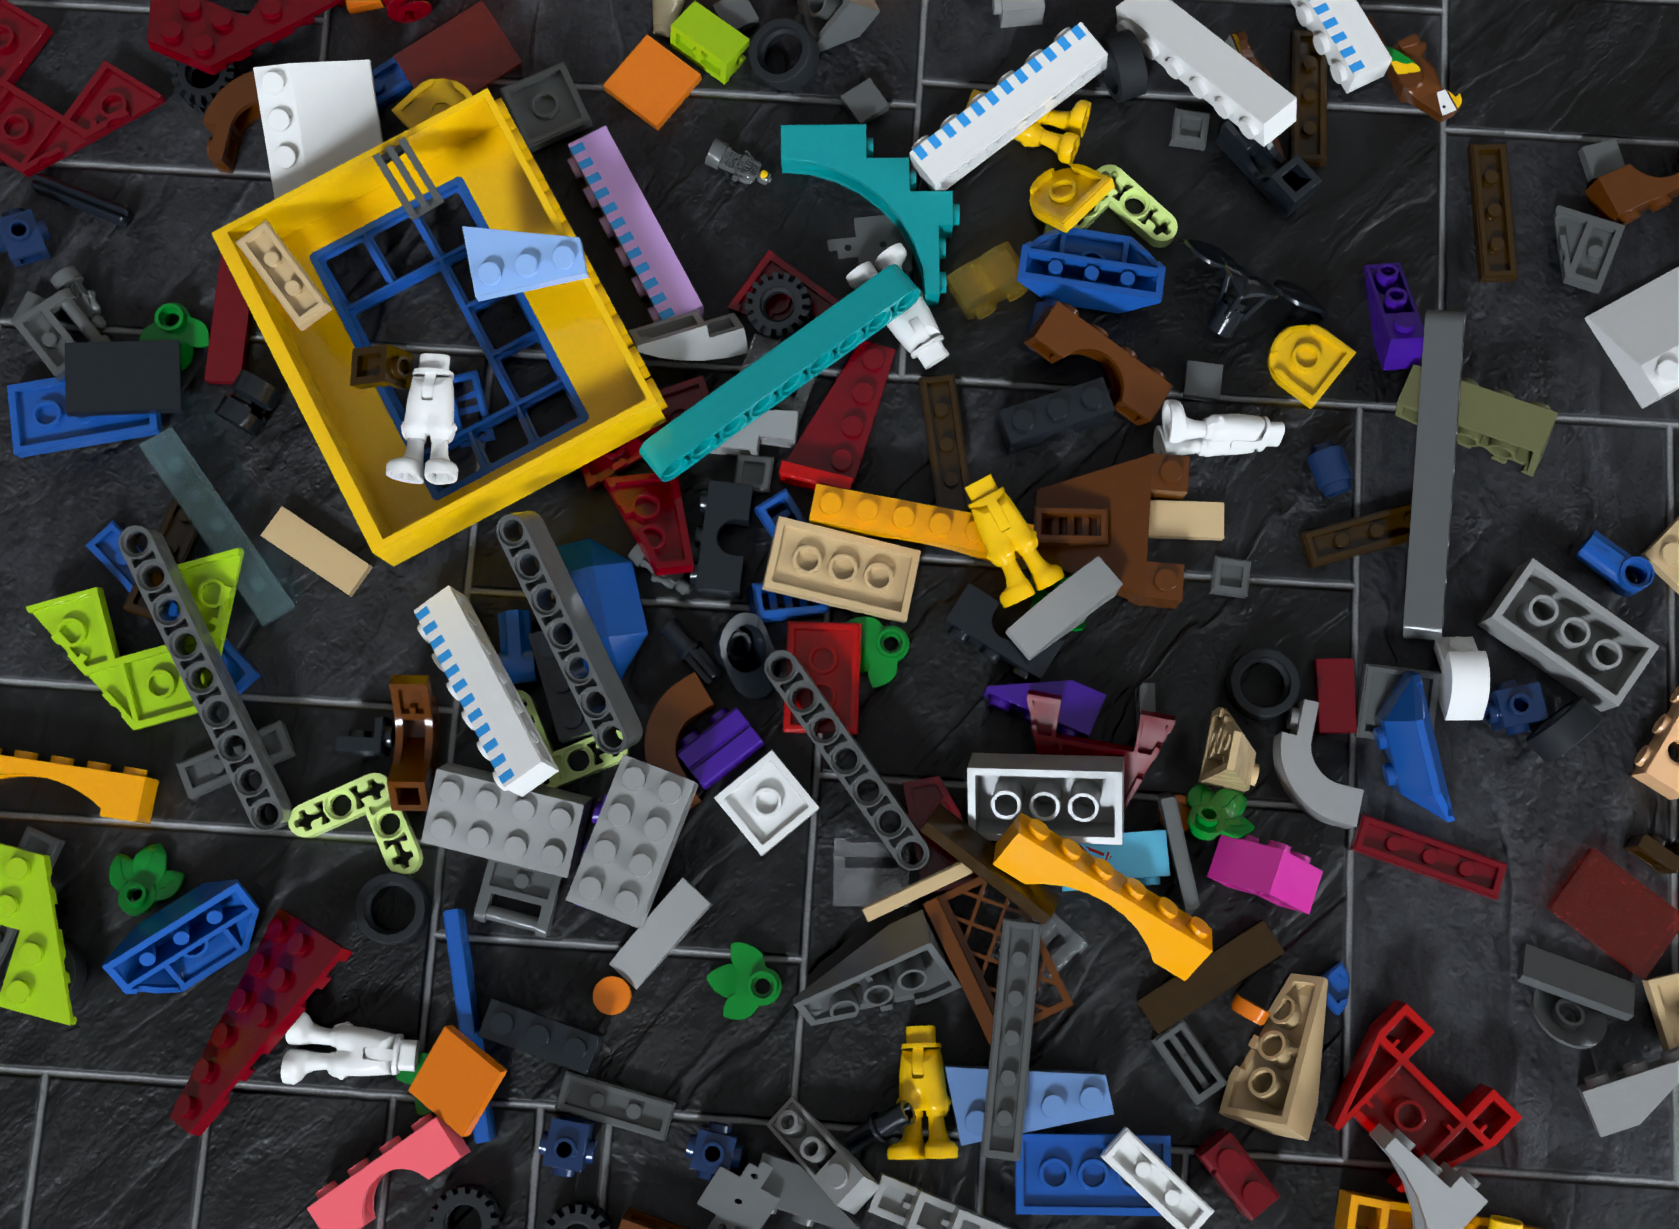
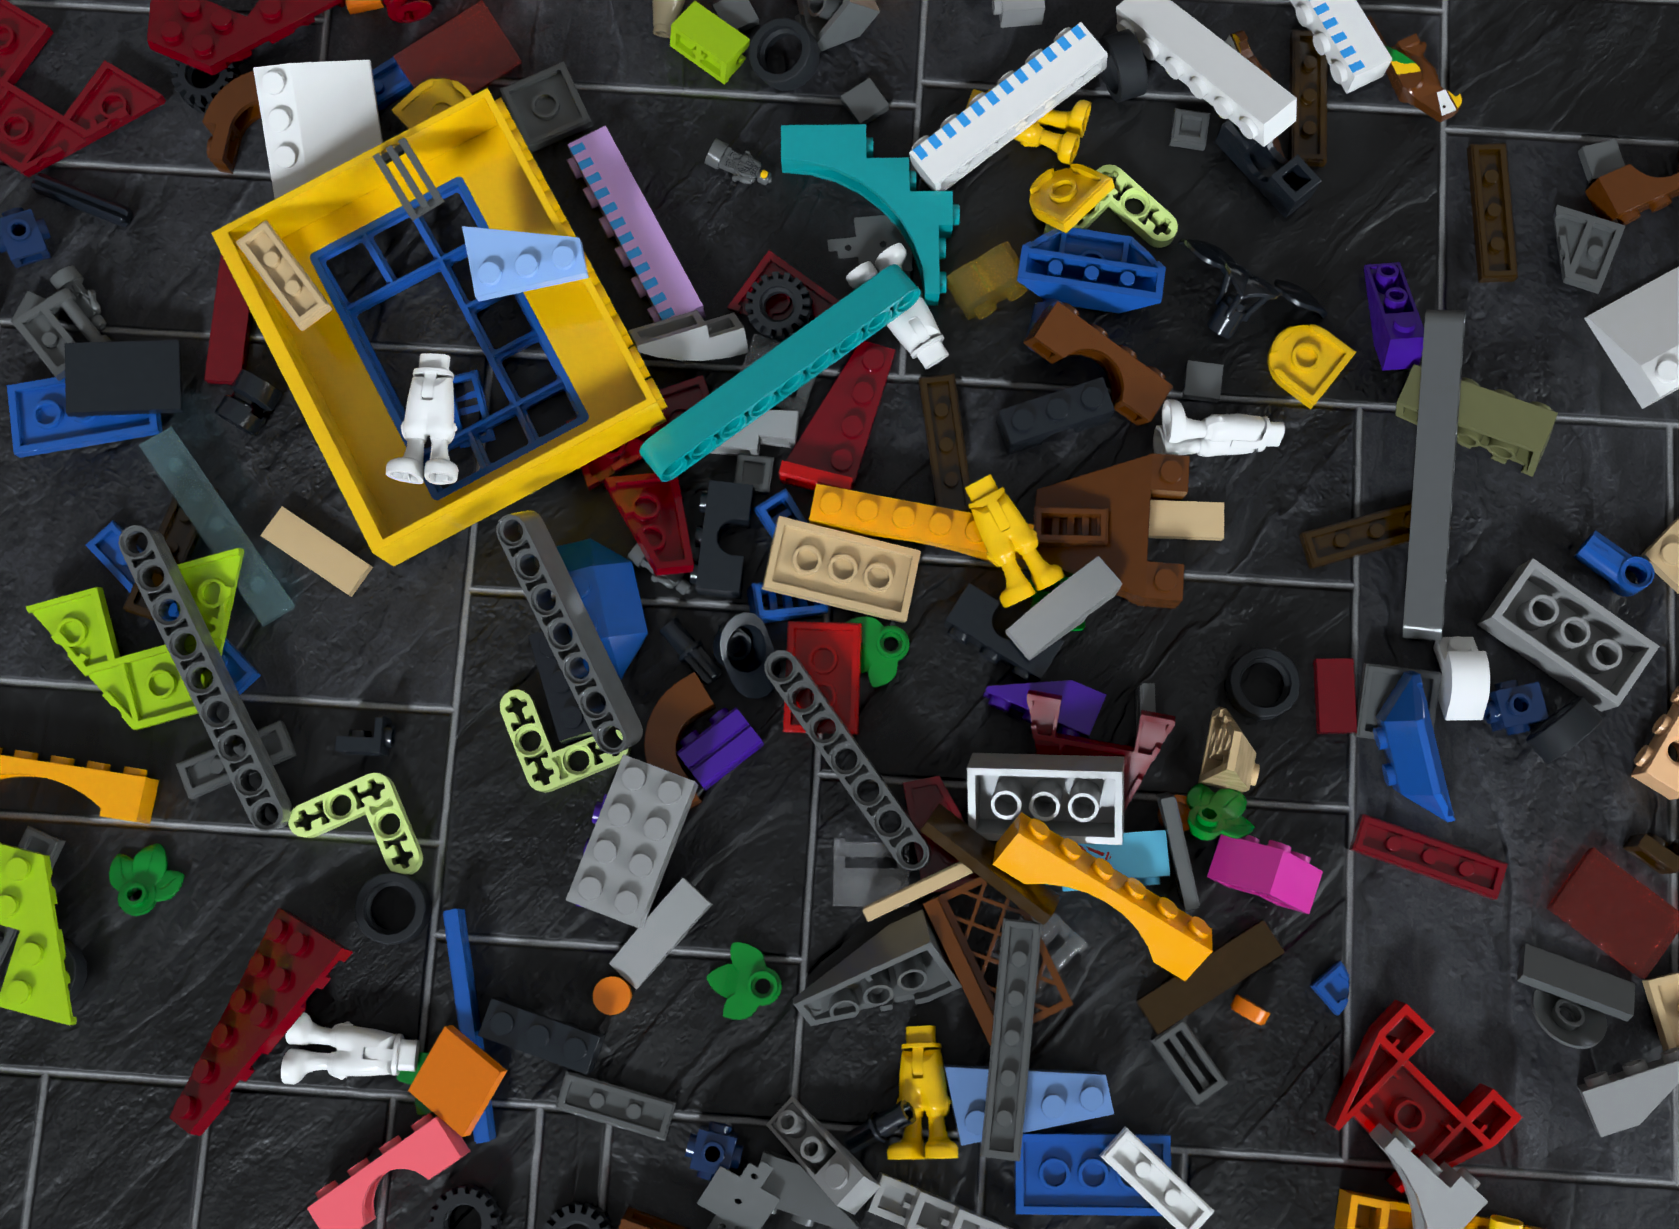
blue wedge [102,879,259,994] -> none
green plate [139,303,210,372] -> none
dark brown bracket [350,344,413,390] -> none
reddish brown arch [387,675,440,811] -> none
white brick [414,585,559,797] -> none
light grey brick [421,762,593,878] -> none
dark grey plate [473,859,564,939] -> none
blue piece [498,610,540,684] -> none
dark blue brick [538,1114,597,1177] -> none
orange tile [603,34,702,131] -> none
white plate [714,750,820,856] -> none
dark red brick [1193,1128,1280,1221] -> none
dark grey tile [1209,556,1251,599] -> none
tan wedge [1219,973,1328,1141] -> none
light grey arch [1273,699,1364,829] -> none
dark blue brick [1307,441,1354,498] -> none

